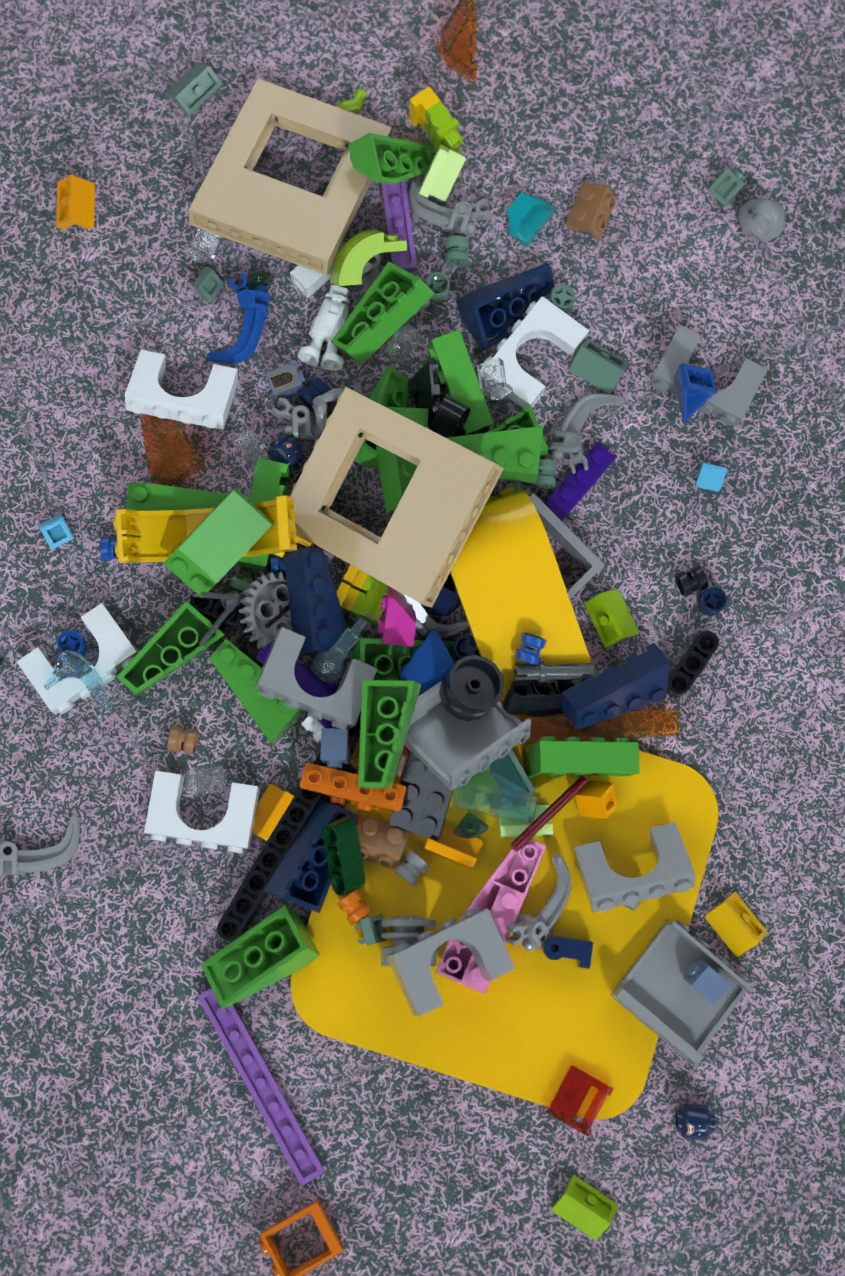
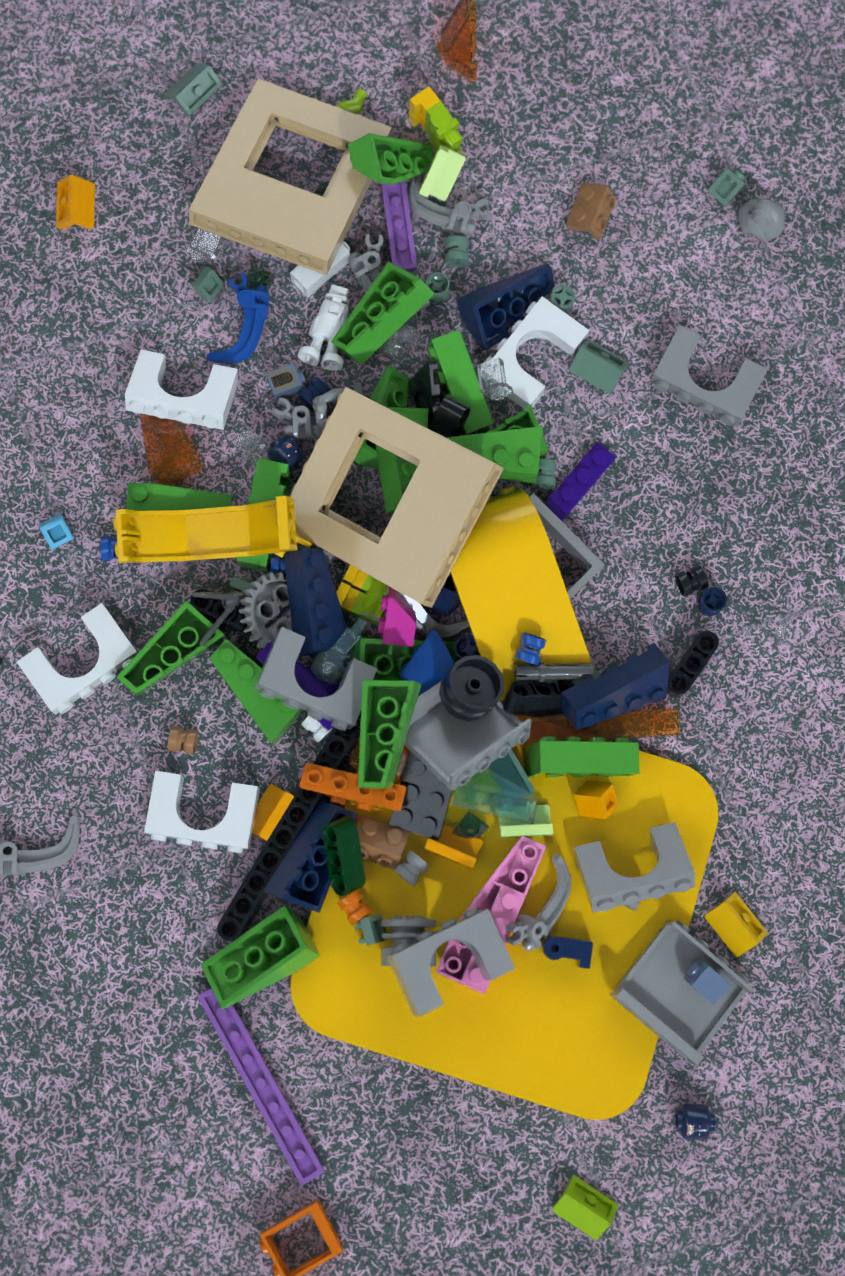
clear light blue animal [44,649,114,712] -> none
blue wheel [57,630,87,659] -> none
bright green slope [163,488,274,598] -> none
clear bracket [185,766,227,795] -> none
sand blue brick [320,728,350,768] -> none
lime arch [330,229,407,286] -> none
teal slope [506,192,556,247] -> none
dark red bar [510,775,588,852] -> none
clear red plate [546,1065,613,1137] -> none
light grey piece [550,393,624,474] -> none
lime panel [584,589,639,649] -> none
blue slope [674,363,717,423] -> none
medium azure slope [696,463,727,492] -> none

